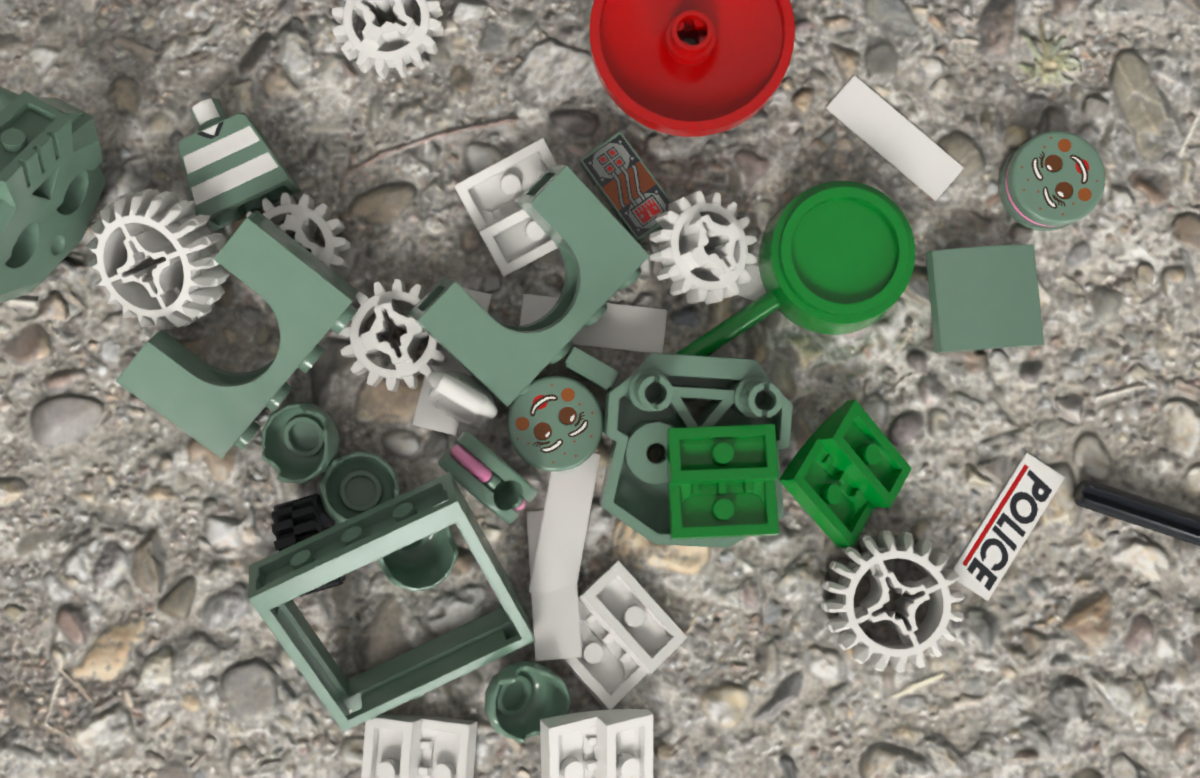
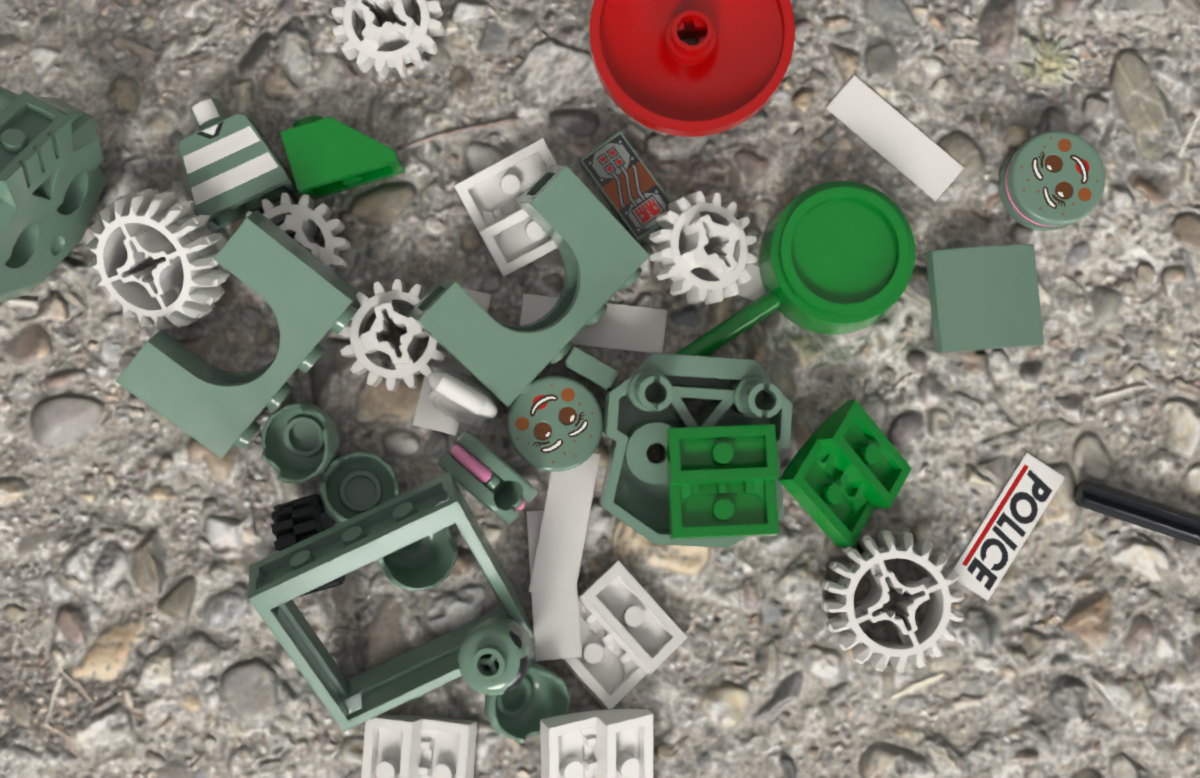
none -> green slope [280,116,405,200]
none -> sand green head [458,617,535,696]

